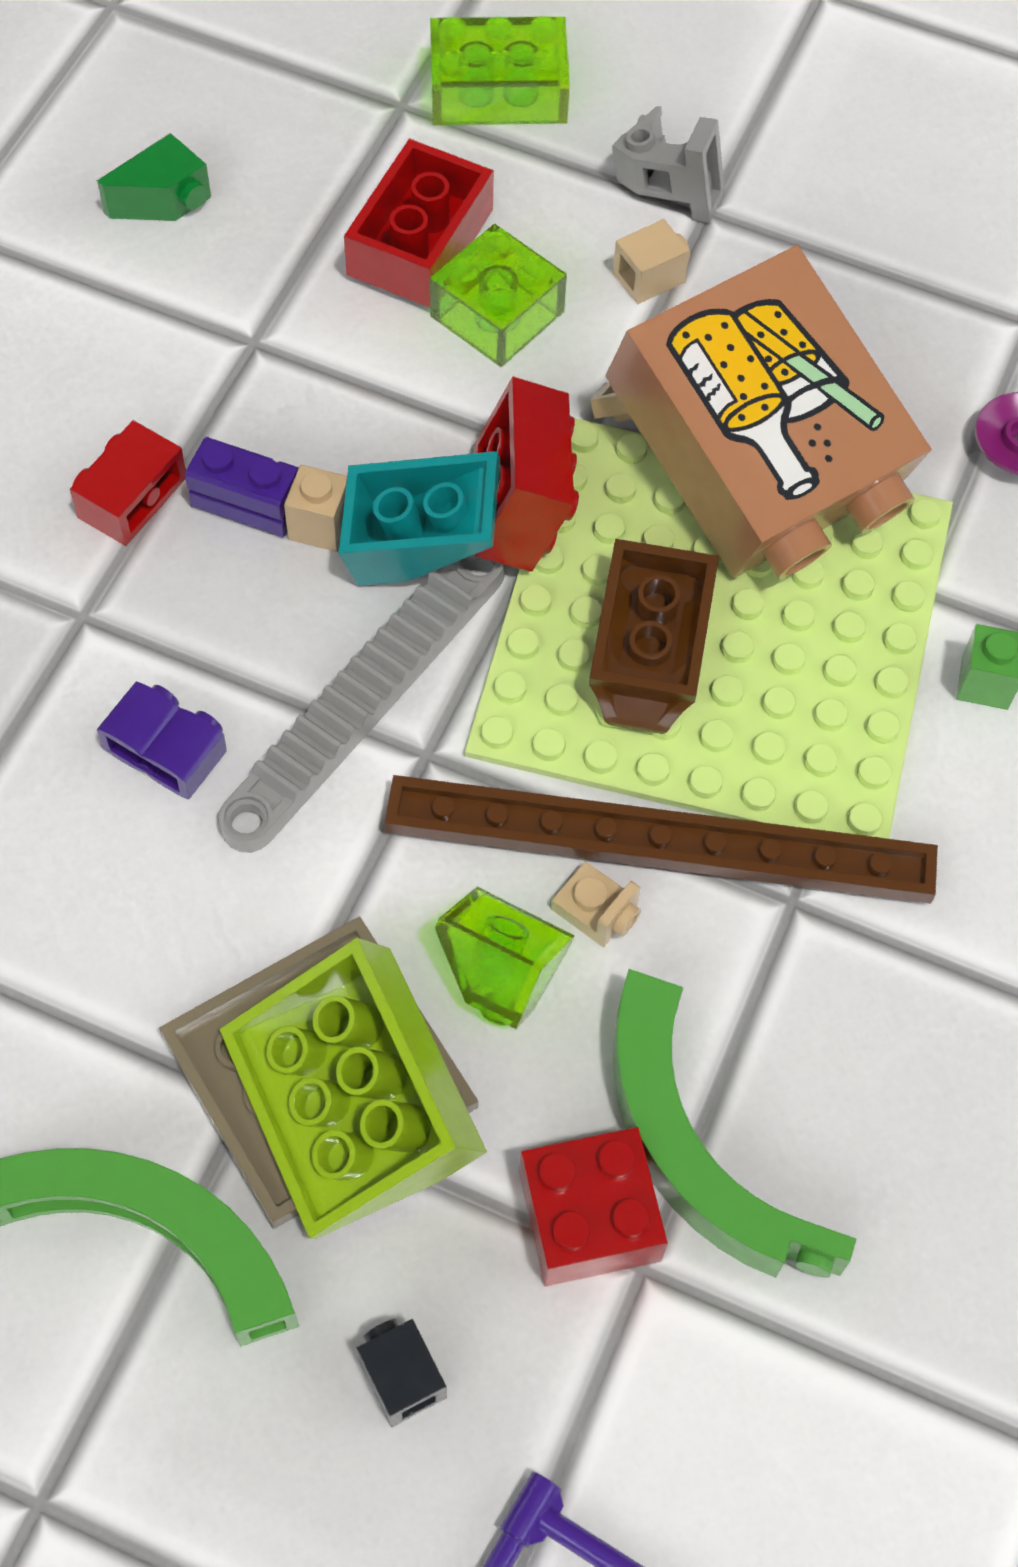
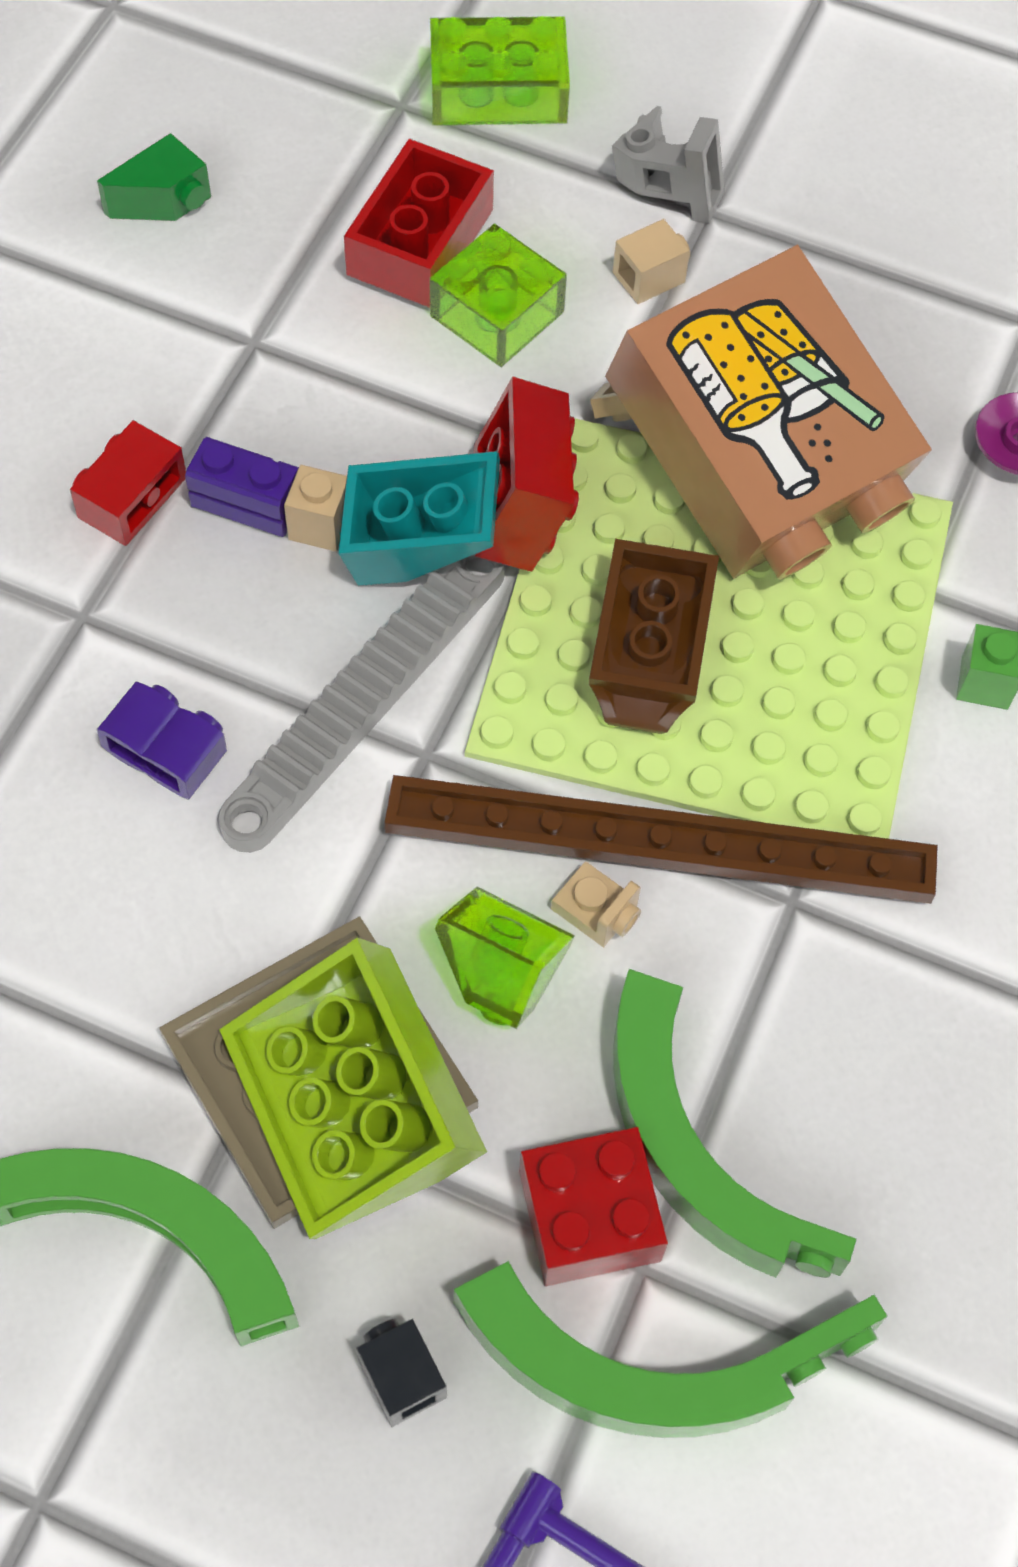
none -> bright green arch [454,1261,888,1438]

